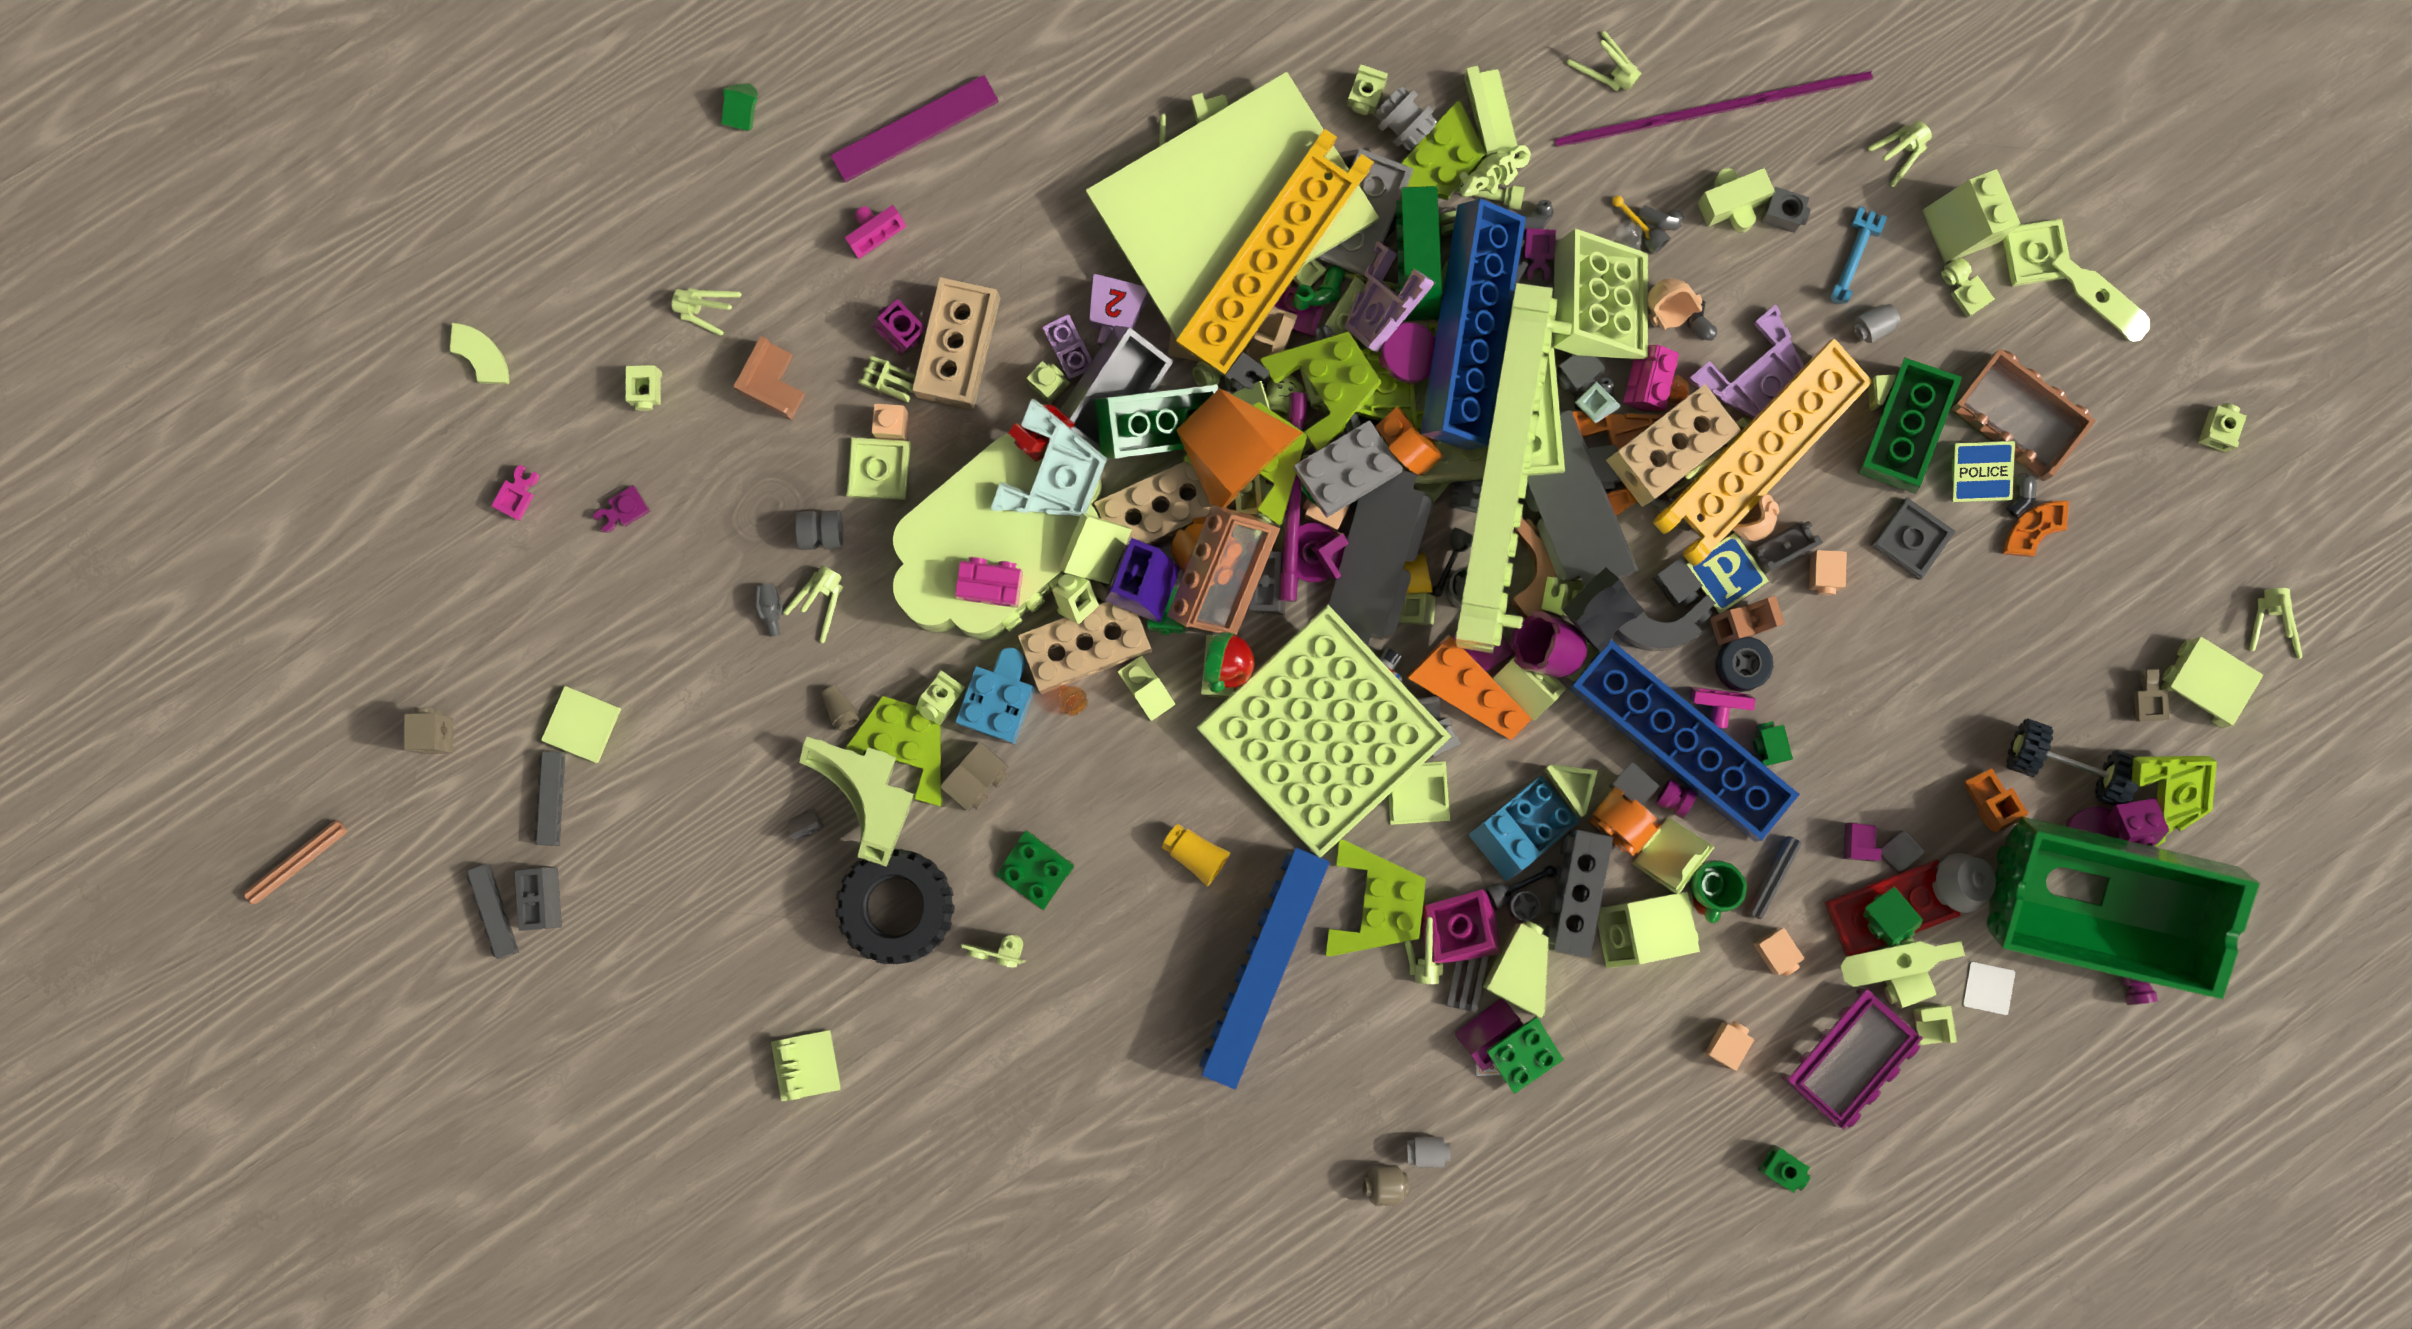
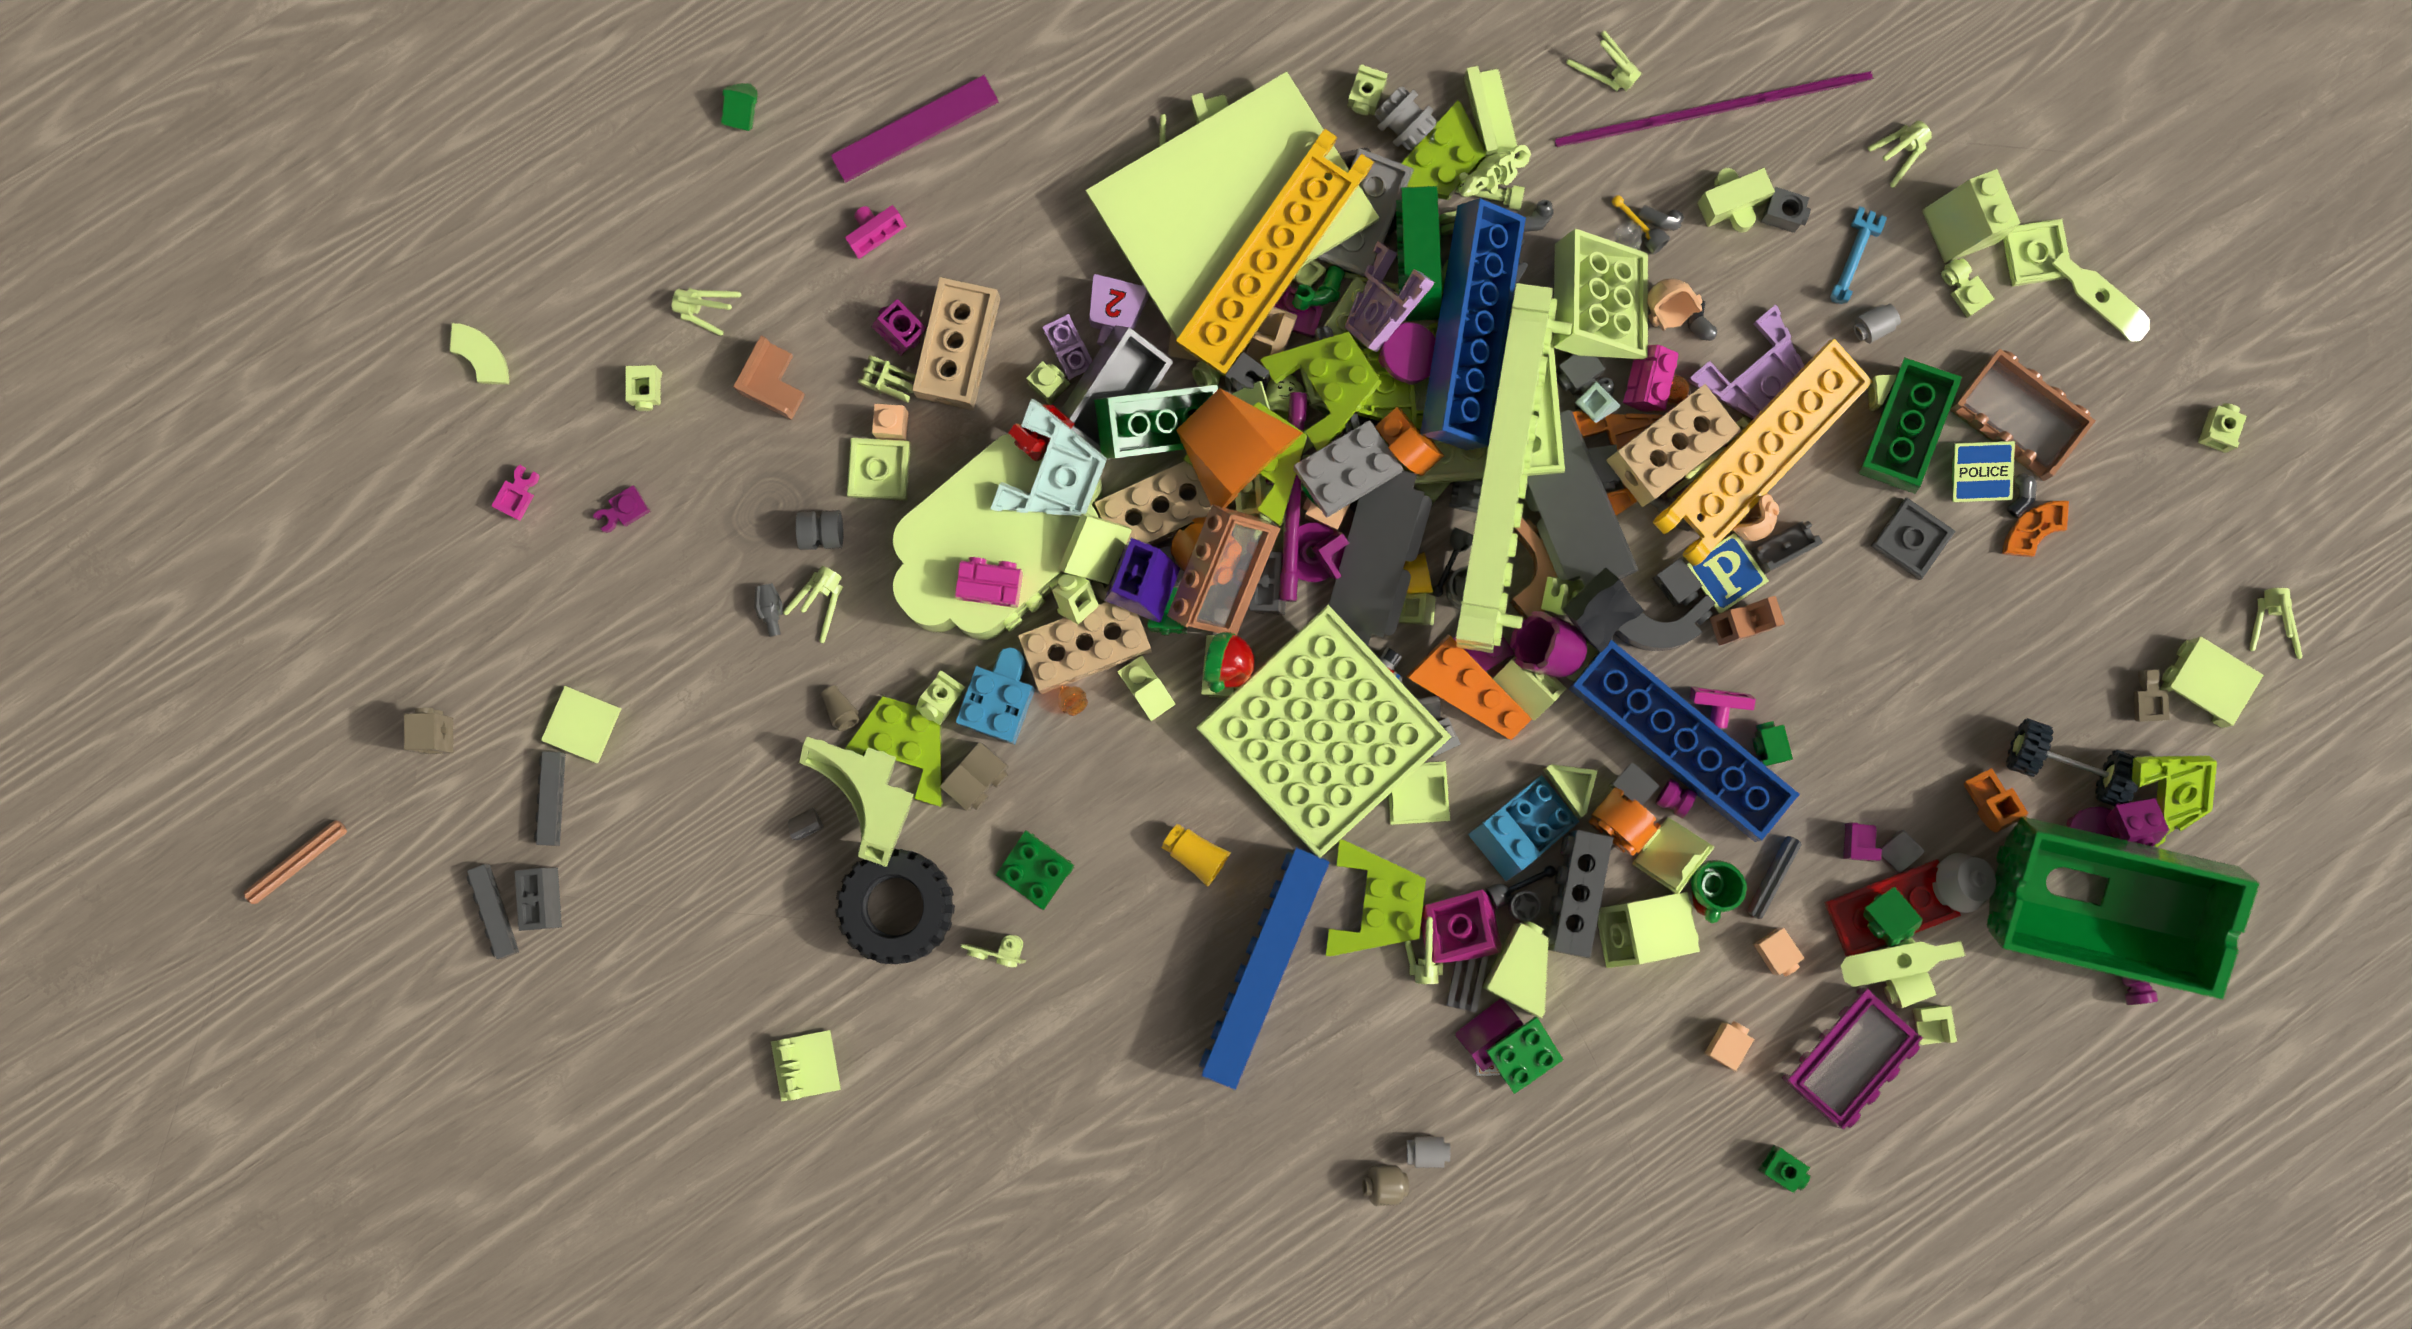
magenta plate [1524,228,1556,280] -> none
black wheel [1715,636,1774,692] -> none
light nougat brick [1809,550,1847,596] -> none
white sticker [1963,962,2015,1015] -> none

